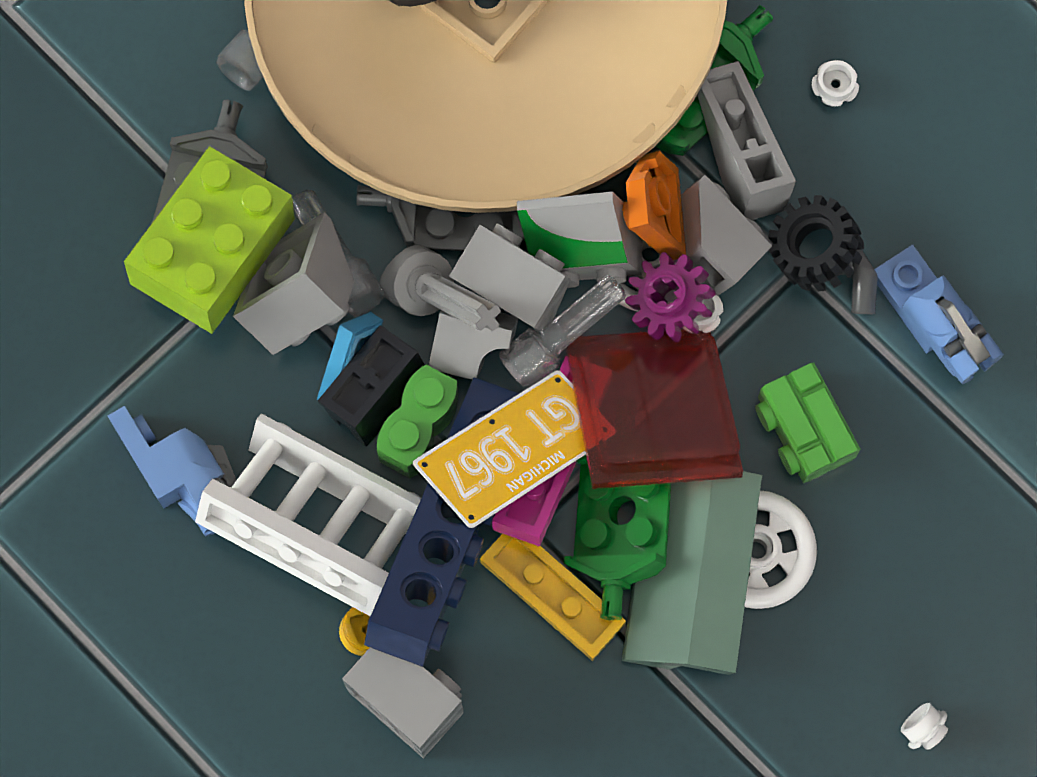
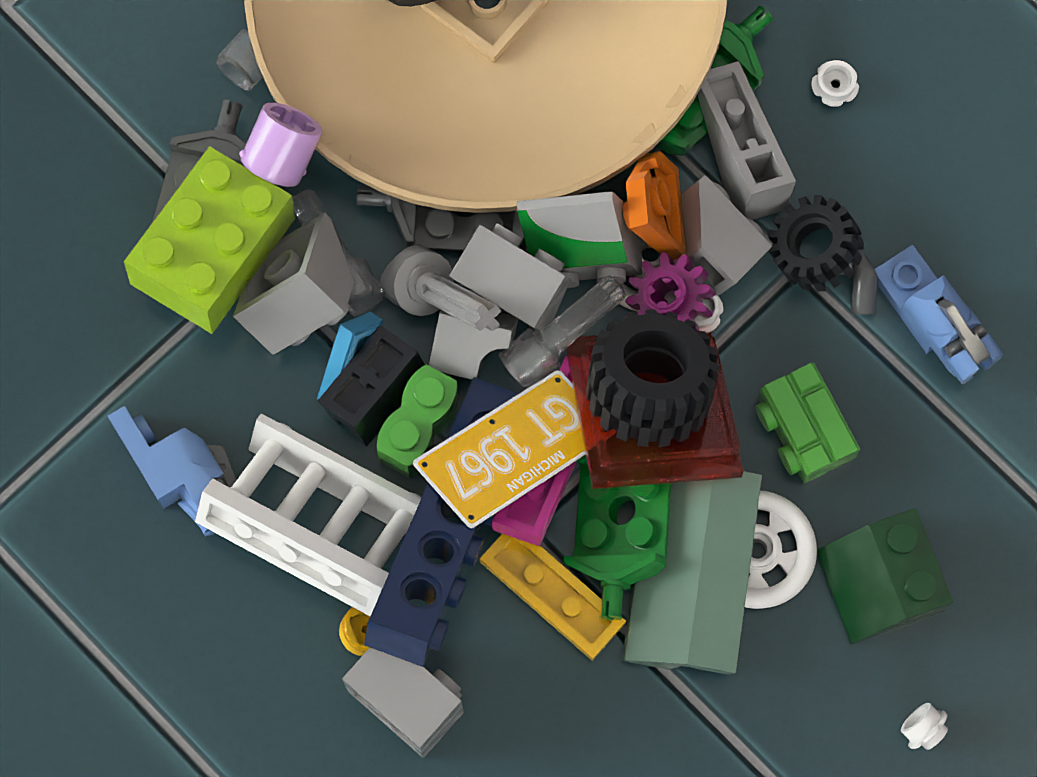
none -> lavender piece [239,103,322,187]
none -> black tyre [586,309,719,447]
none -> dark green slope [817,508,953,645]

